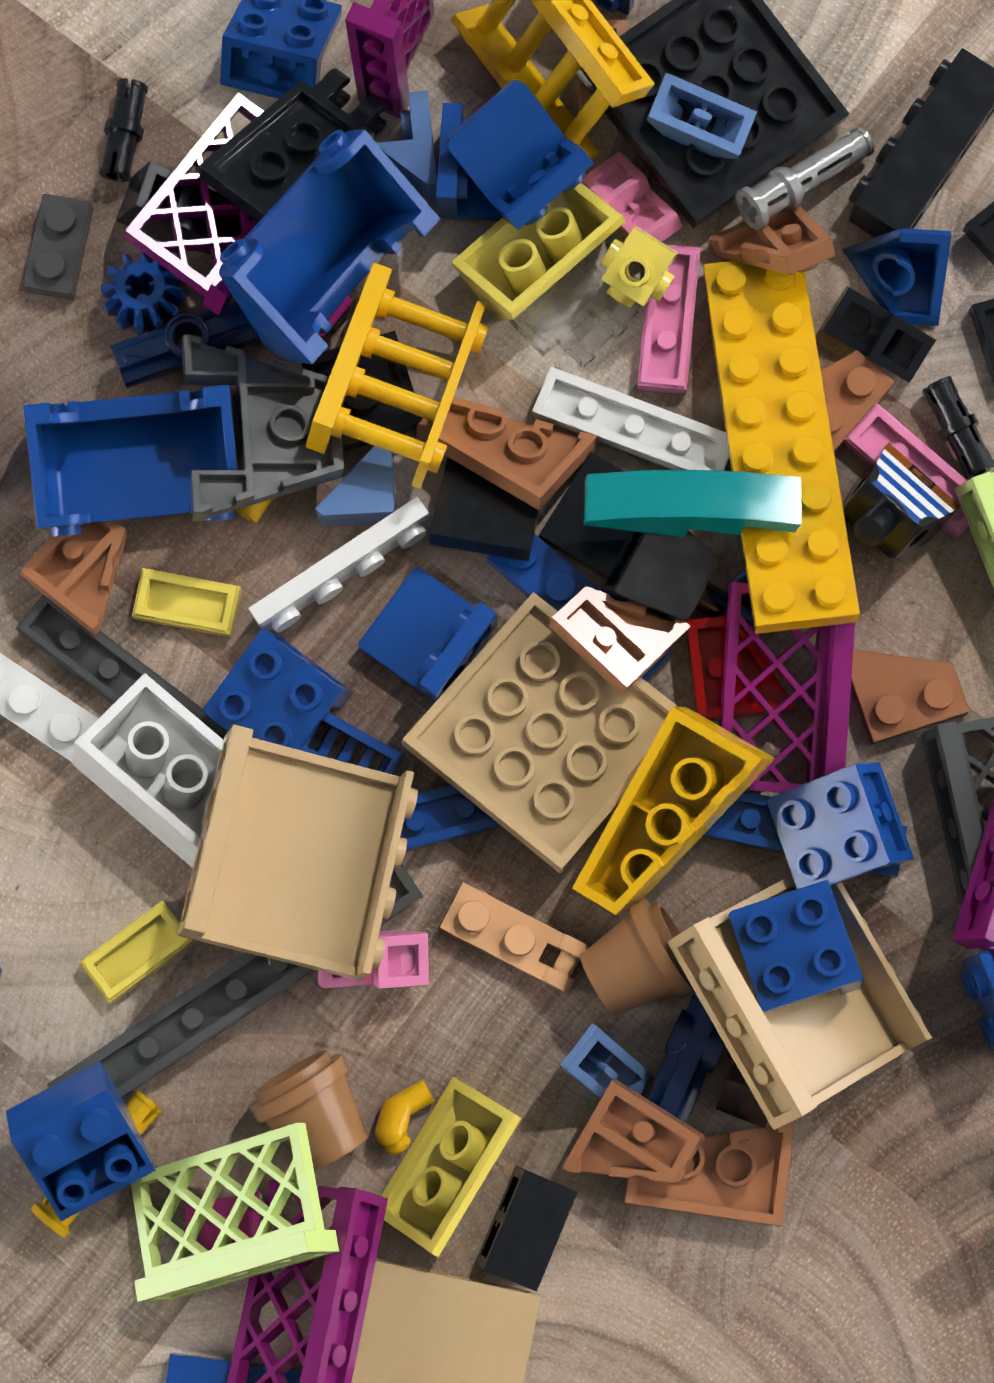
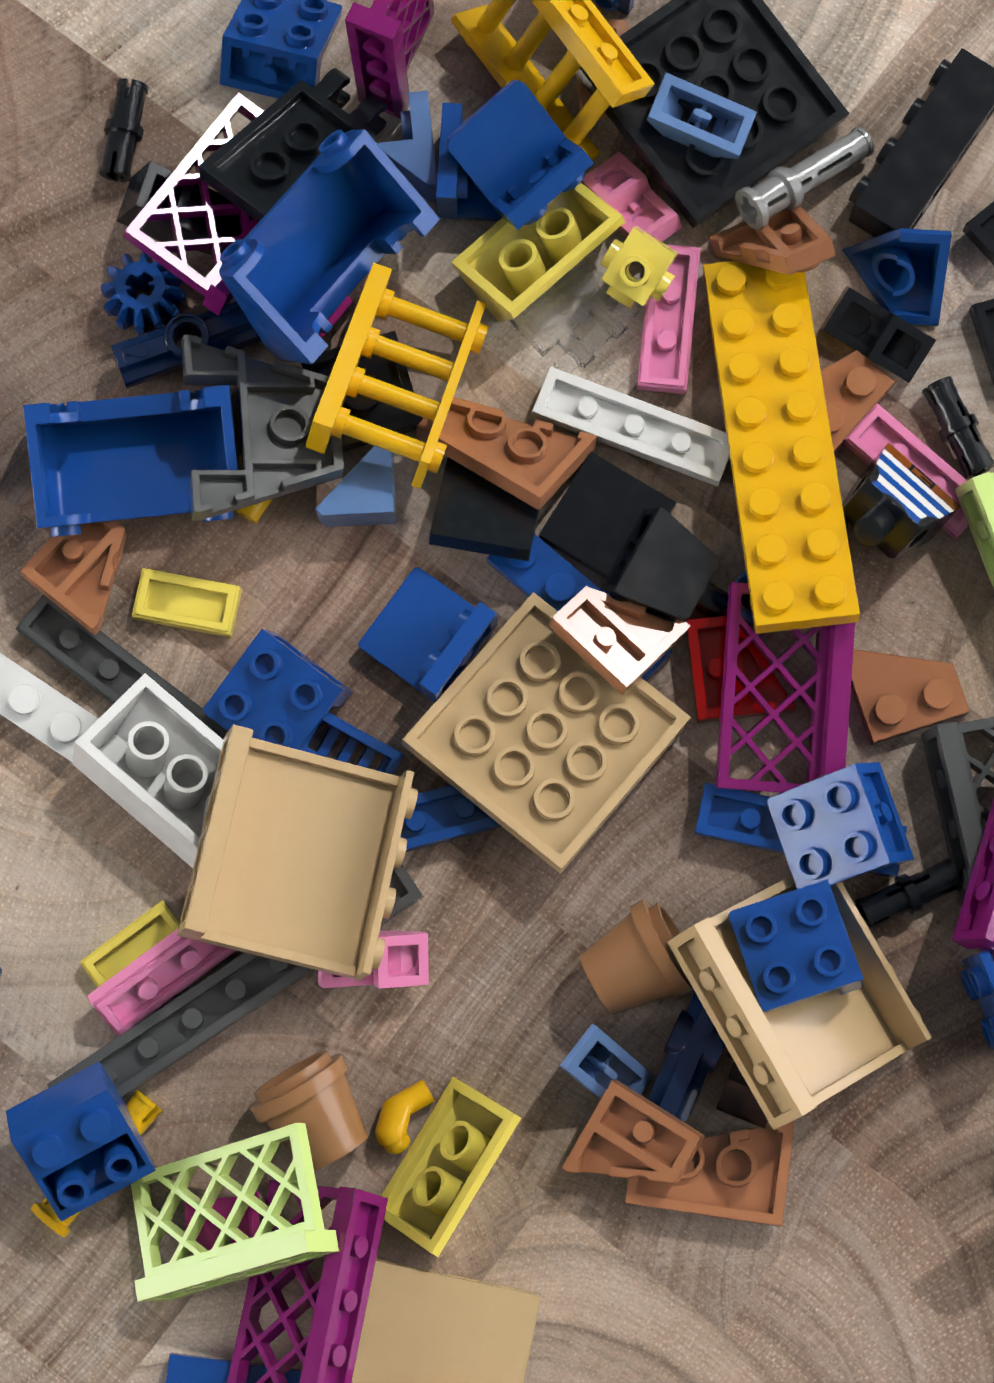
dark grey plate [23,194,94,300] -> none
white plate [248,496,431,632] -> none
light nougat plate [440,882,589,994] -> none
black hinge [475,1165,578,1292] -> none
yellow wedge [572,707,775,915] -> none
teal slope [584,470,801,537] -> none
none -> bright pink tile [87,929,237,1036]
none -> black pin [855,858,962,930]

